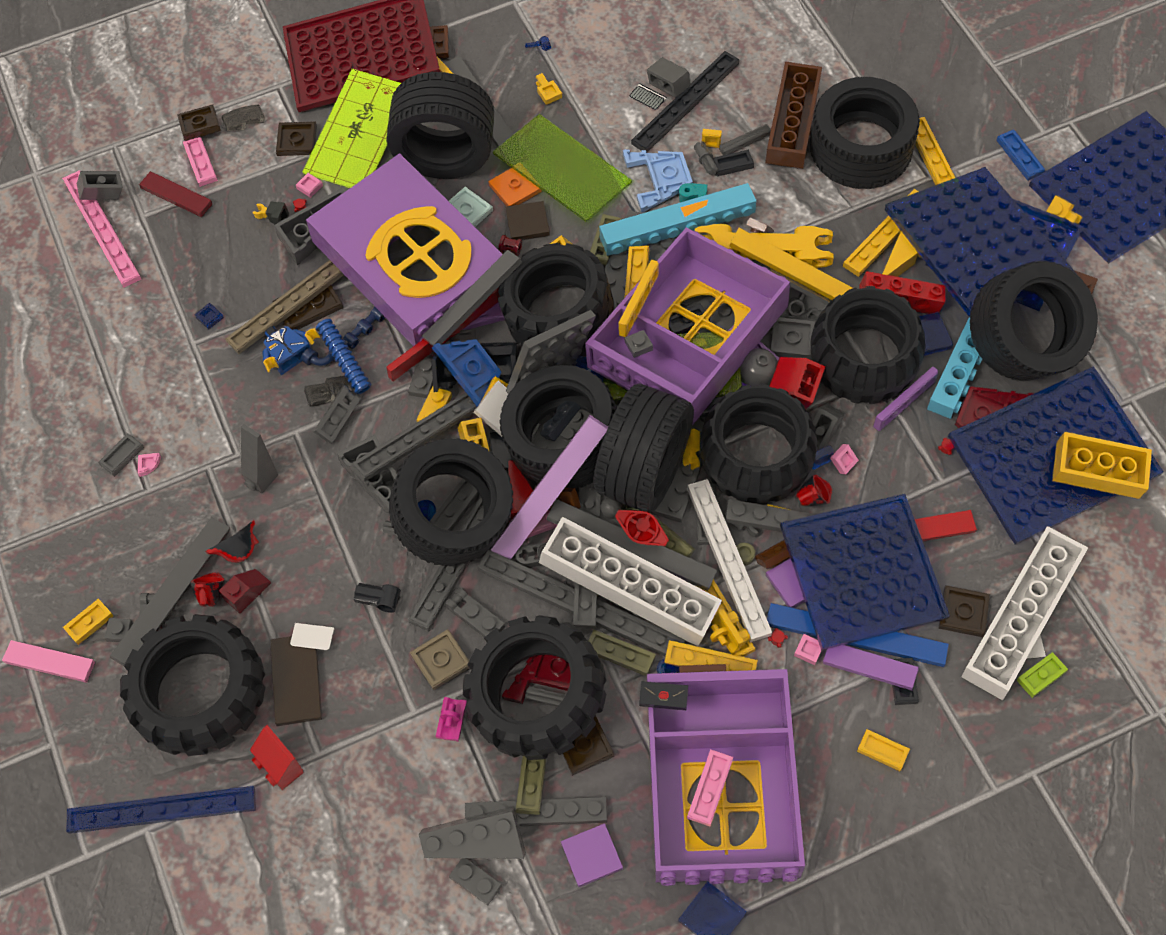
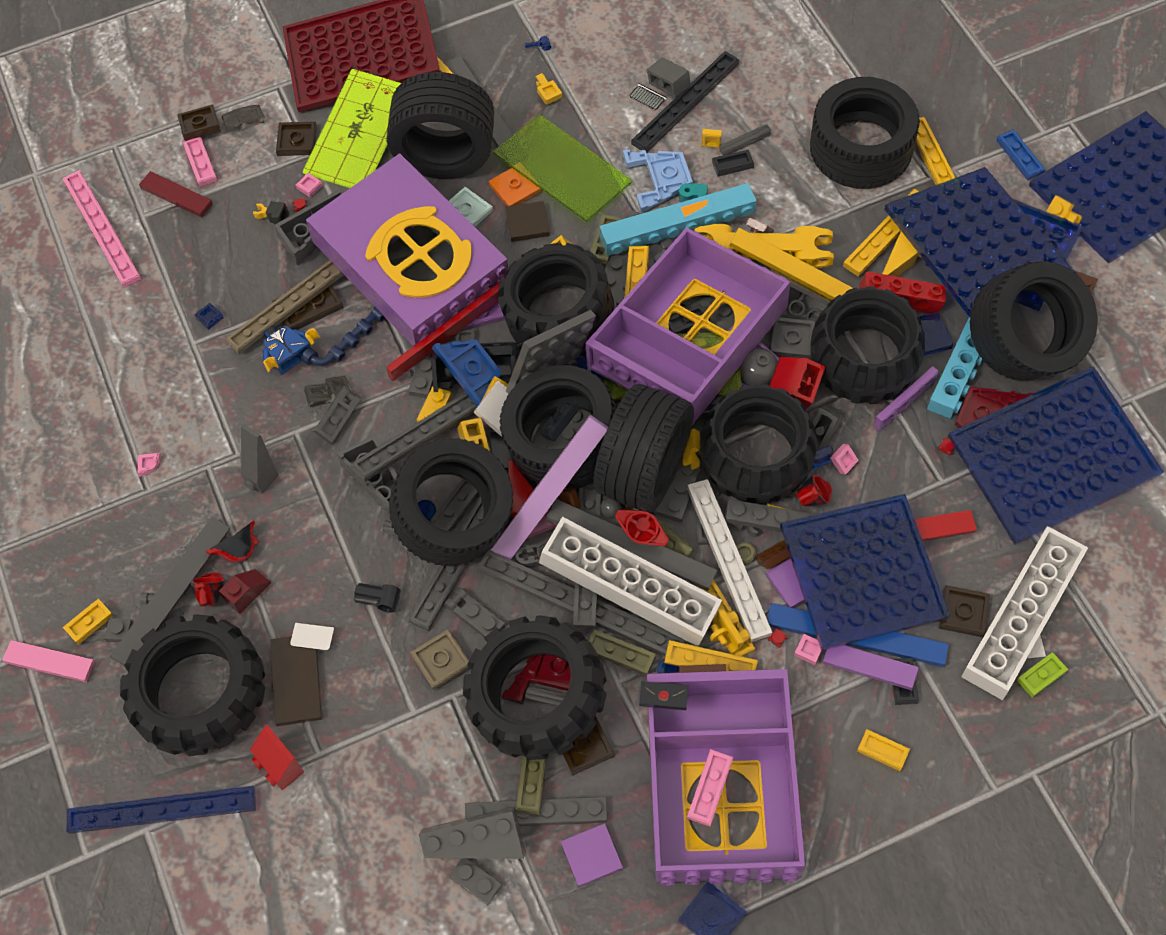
dark grey brick [76,171,123,200] -> none
dark grey tile [98,433,144,477] -> none
blue piece [316,319,371,394] -> none
dark grey tile [422,250,522,346] -> none
reddish brown plate [430,25,449,58] -> none
dark pink hips [436,697,467,742] -> none
dark red bush [498,235,523,256] -> none
yellow tile [618,260,659,337] -> none
dark grey plate [624,330,653,358] -> none
dark grey axle [694,141,717,175] -> none
reddish brown brick [766,61,822,169] -> none
yellow brick [1052,432,1152,499] -> none

